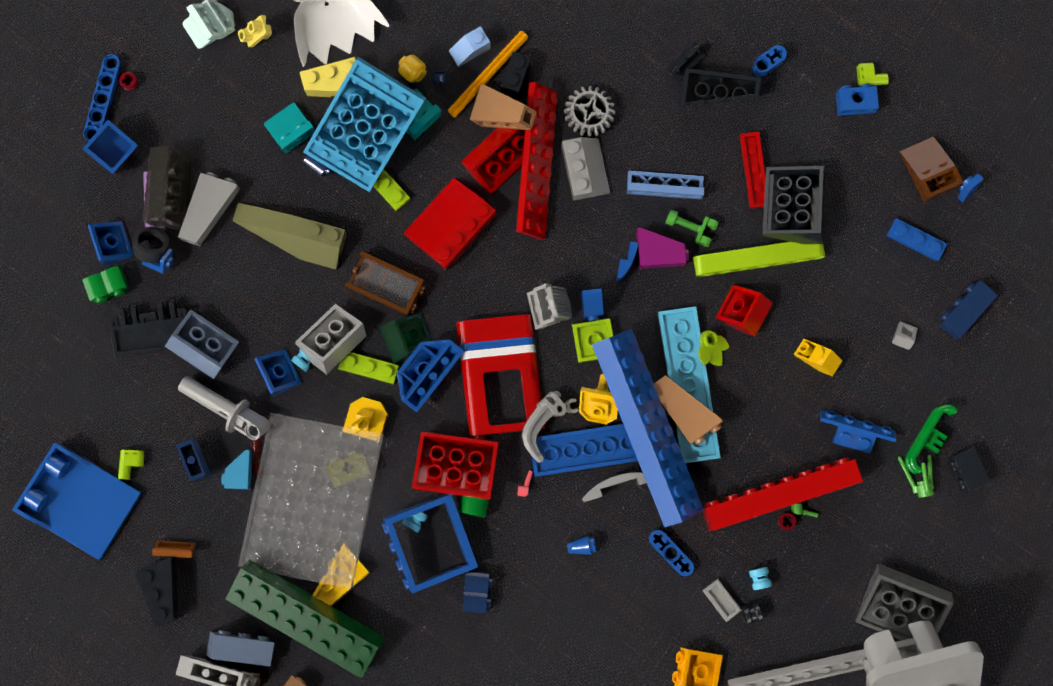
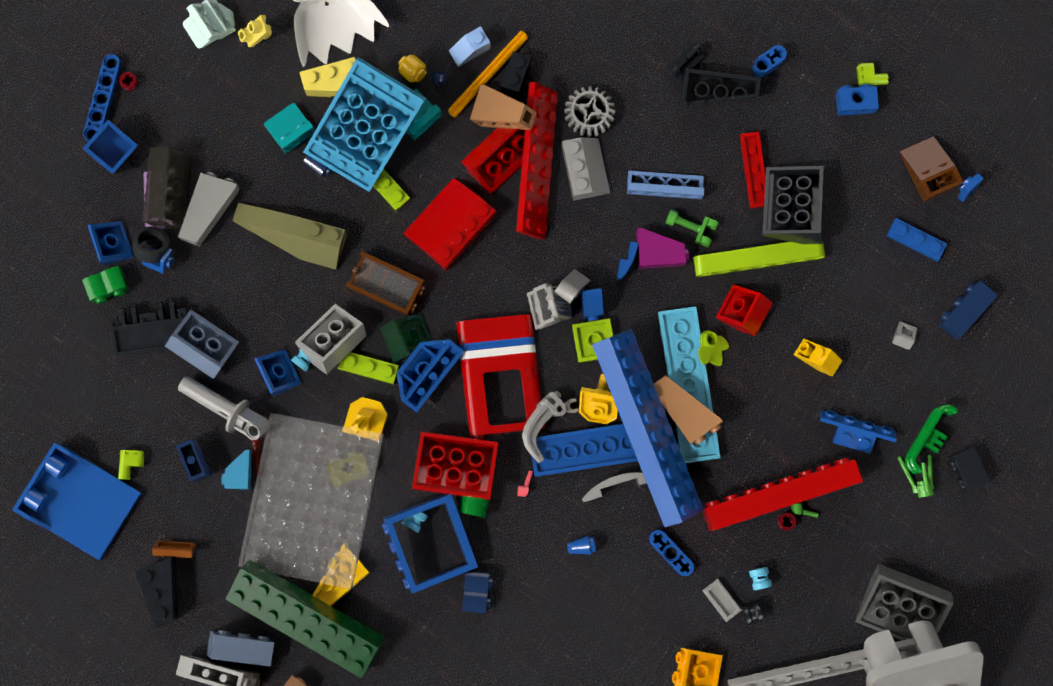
none -> light grey beam [555,269,590,304]

